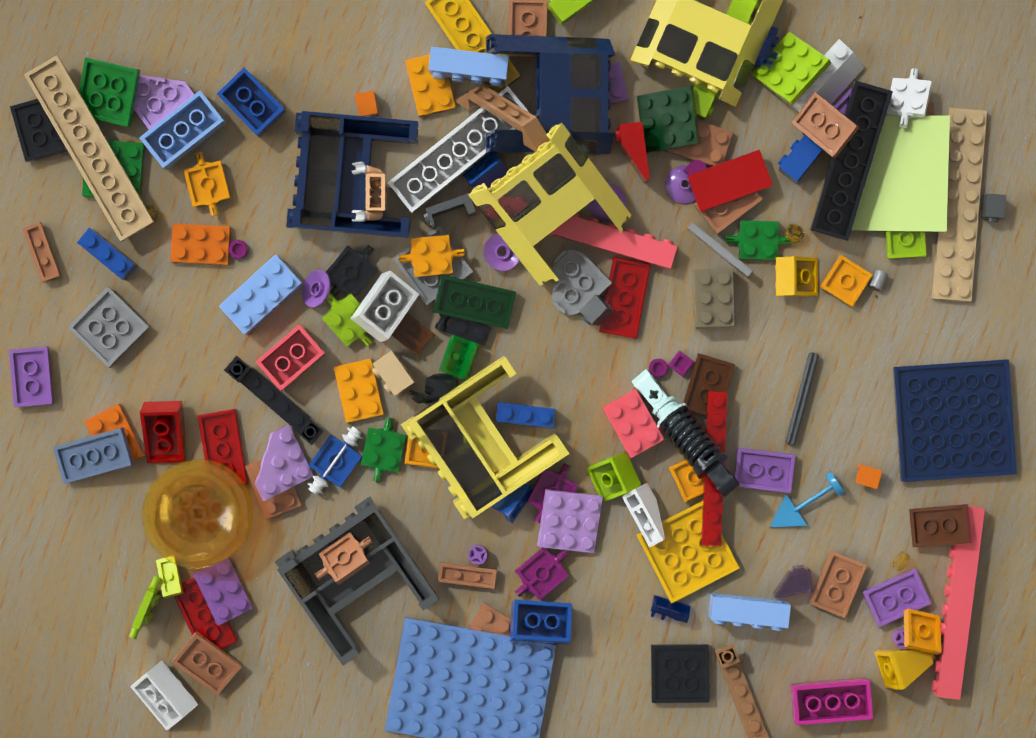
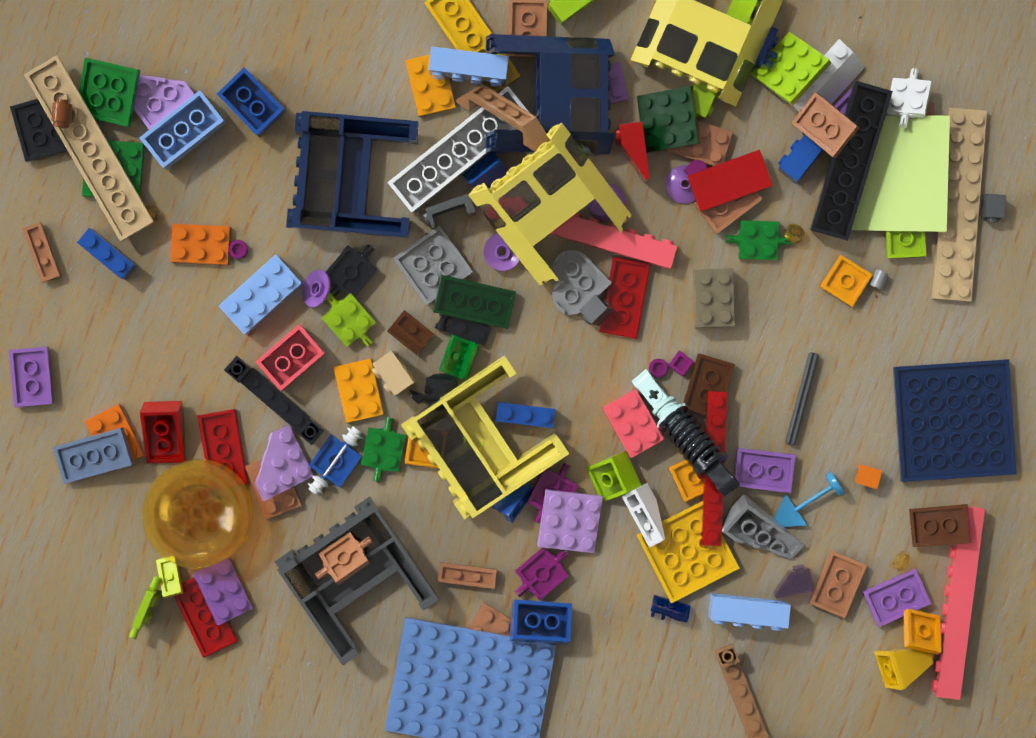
light grey plate [68,286,150,368] -> none
white slope [130,660,198,730] -> none
nougat plate [172,631,242,696] -> none
light orange plate [183,151,231,217] -> none
white brick [350,271,419,342] -> none
light nougat torso [352,162,387,222] -> none
orange panel [355,91,379,116] -> none
light orange plate [399,235,465,277] -> none
medium lavender wheel [468,544,487,565] -> none
black plate [651,644,709,703] -> none
light grey tile [687,223,752,277] -> none
yellow slope [775,256,818,296] -> none
dark pink brick [790,677,873,725] -> none
medium lavender wheel [892,628,908,649] -> none
none -> dark orange brick [51,99,72,128]
none -> light grey wedge [722,494,804,559]

